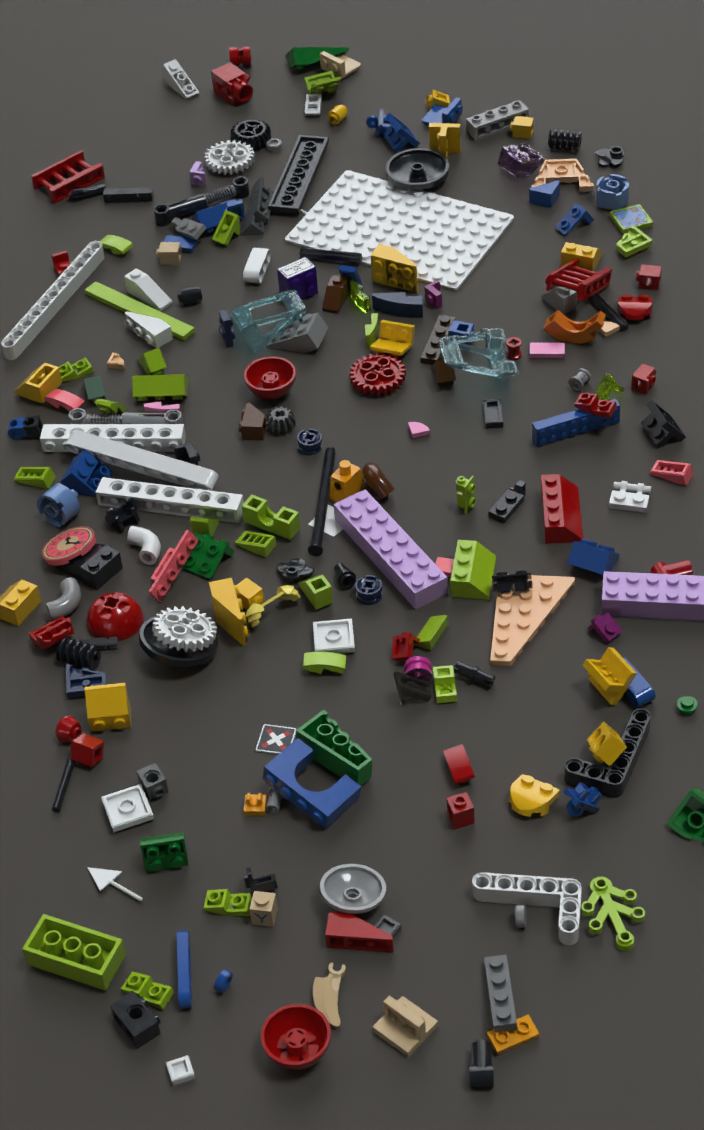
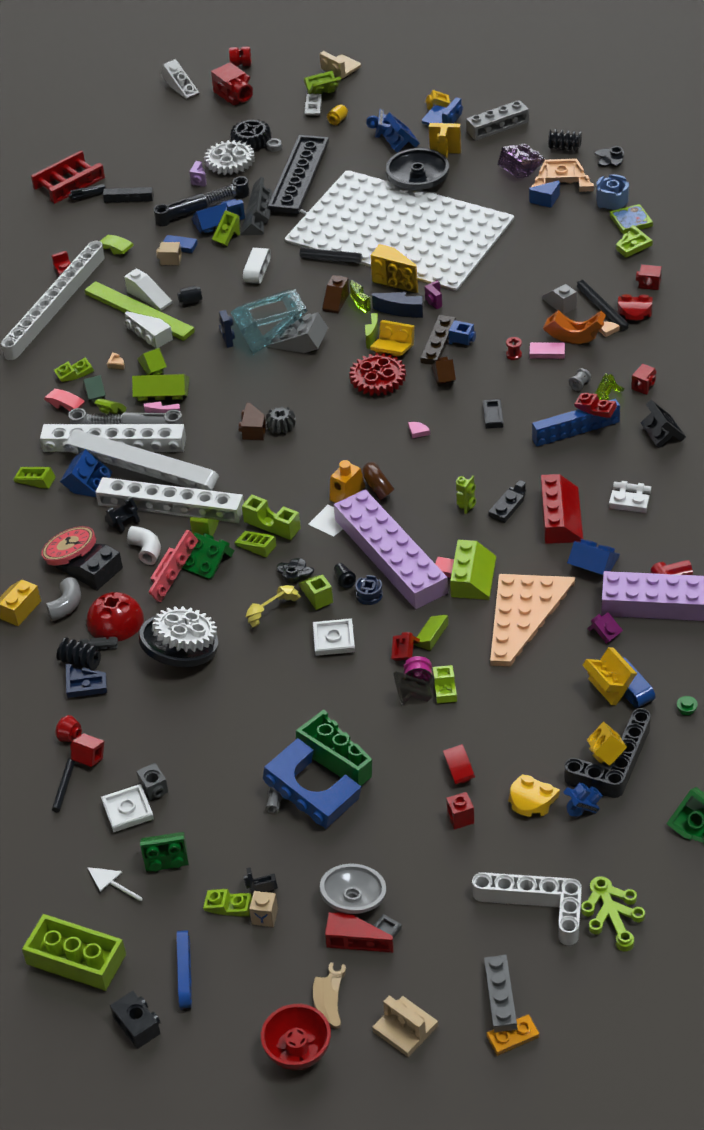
leg [8,415,43,440] -> none
yellow slope [14,363,62,404] -> none
red slope [29,616,75,649] -> none
medium blue brick [37,483,80,527] -> none
yellow slope [85,683,131,732] -> none
lime slope [121,971,174,1010] -> none
white tile [166,1055,195,1086] -> none
light grey hinge [171,218,207,240] -> none
black bracket [174,442,201,465] -> none
yellow slope [209,578,249,646] -> none
blue tile [214,969,233,993] -> none
yellow brick [237,577,264,610] -> none
light orange tile [243,793,267,817] -> none
red piece [244,356,296,400] -> none
black sticker [254,723,298,754] -> none
dark purple brick [277,257,318,305] -> none
green wedge [285,47,349,71] -> none
dark blue wheel [297,429,322,455] -> none
lime slope [302,652,346,674] -> none
black axle [308,447,336,556] -> none
blue tile [339,265,362,289] -> none
clear light blue windscreen [438,328,519,378] -> none
black pin [454,661,495,688] -> none
black piece [470,1039,494,1087] -> none
black hinge [492,570,532,593] -> none
yellow brick [510,116,534,139] -> none
light grey tile [515,905,527,928] -> none
red fence [545,259,612,301] -> none
blue bracket [555,203,594,236] -> none
yellow slope [561,242,603,271] -> none
coral slope [650,460,693,486] -> none

